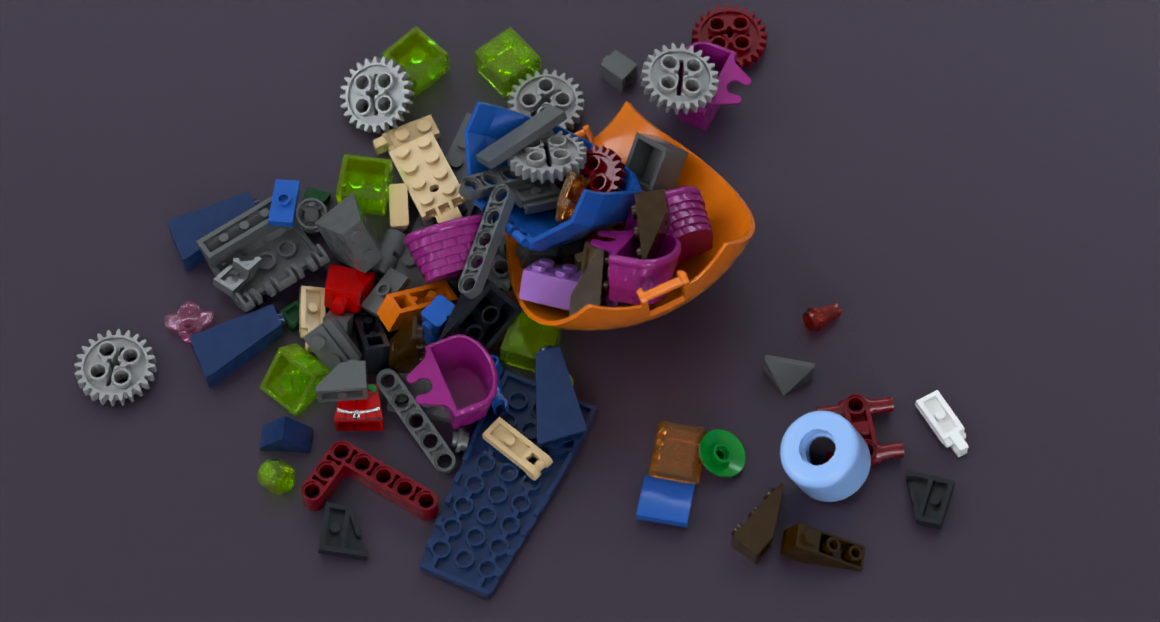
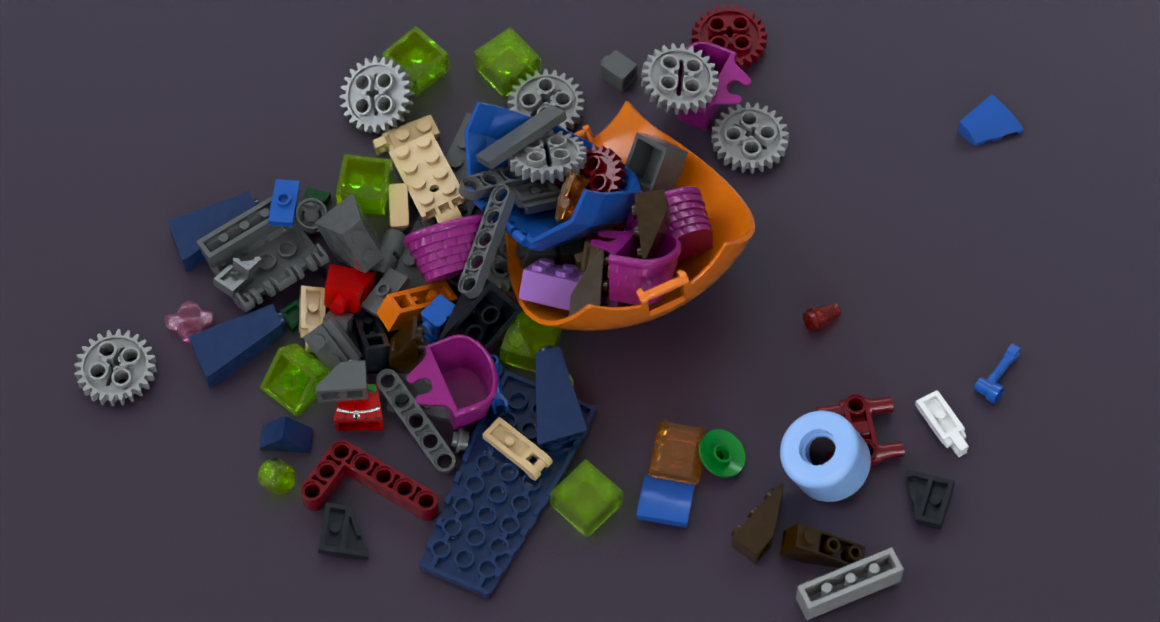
dark grey slope [763,354,815,396] -> none
none -> clear neon green piece [550,459,623,538]
none -> light grey gear [711,102,789,174]
none -> light grey brick [796,547,904,620]
none -> blue slope [957,94,1024,146]
none -> blue brick [974,343,1021,404]

